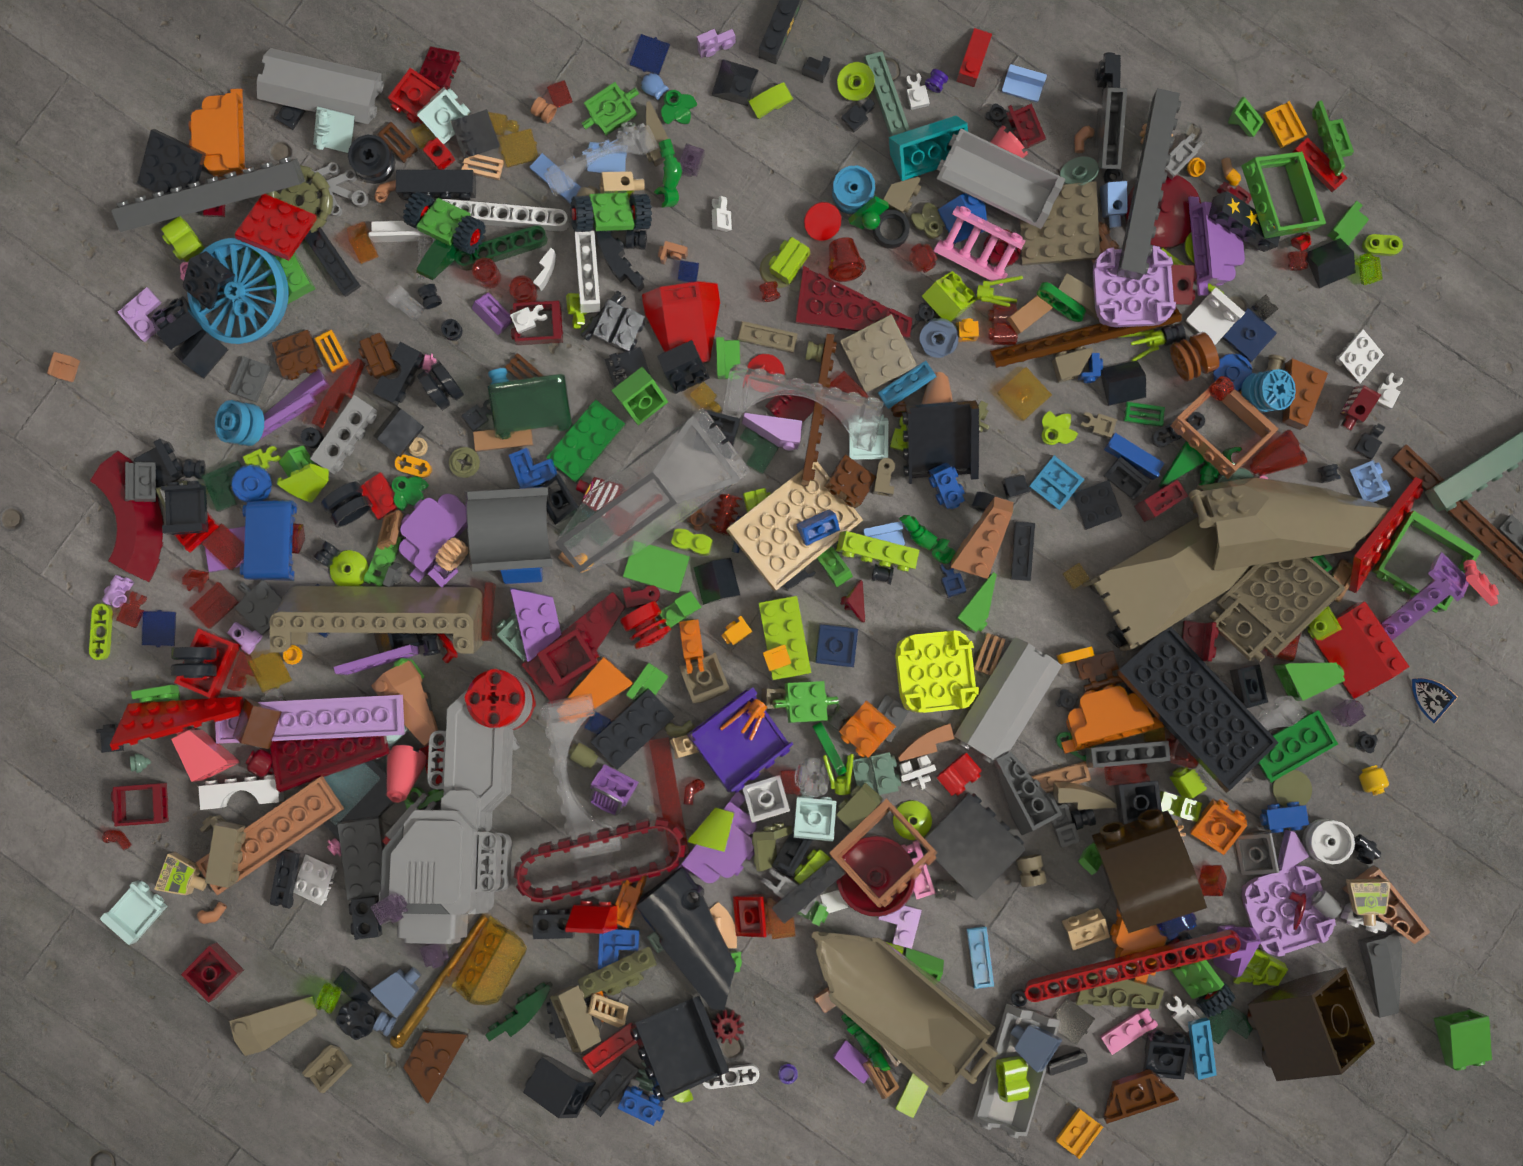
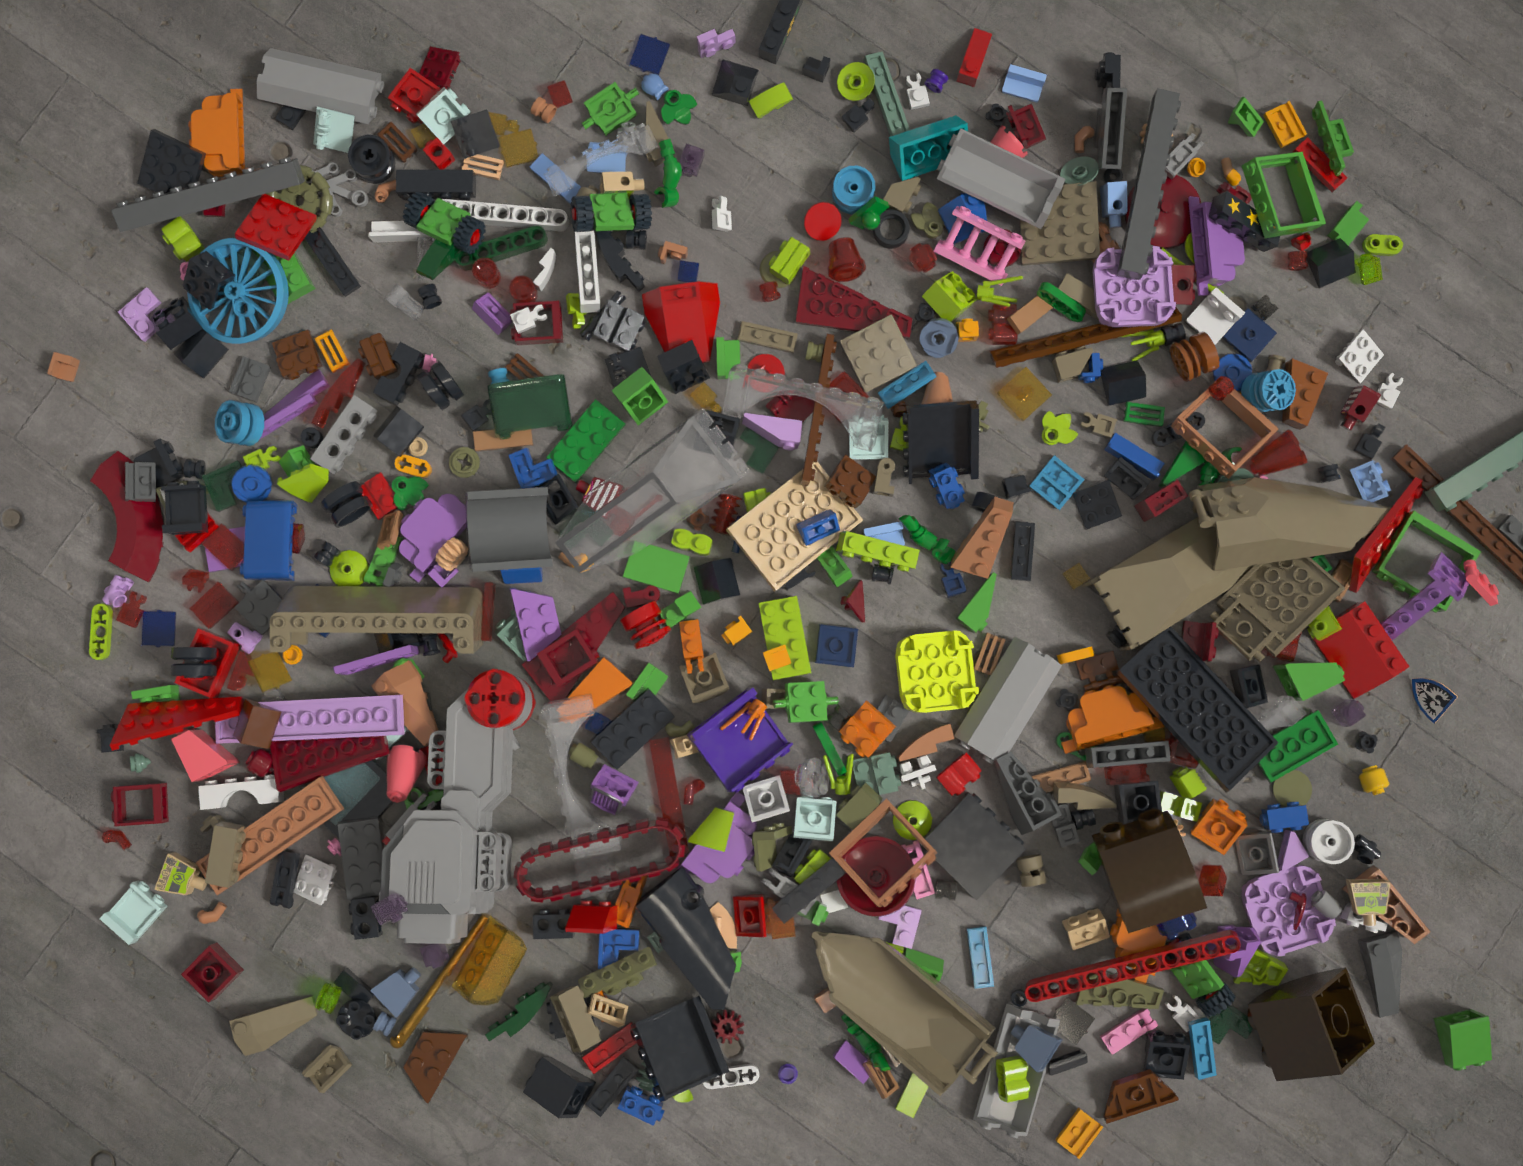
clear orange slope [347,221,379,264] -> none
black wheel [441,319,463,341] -> none

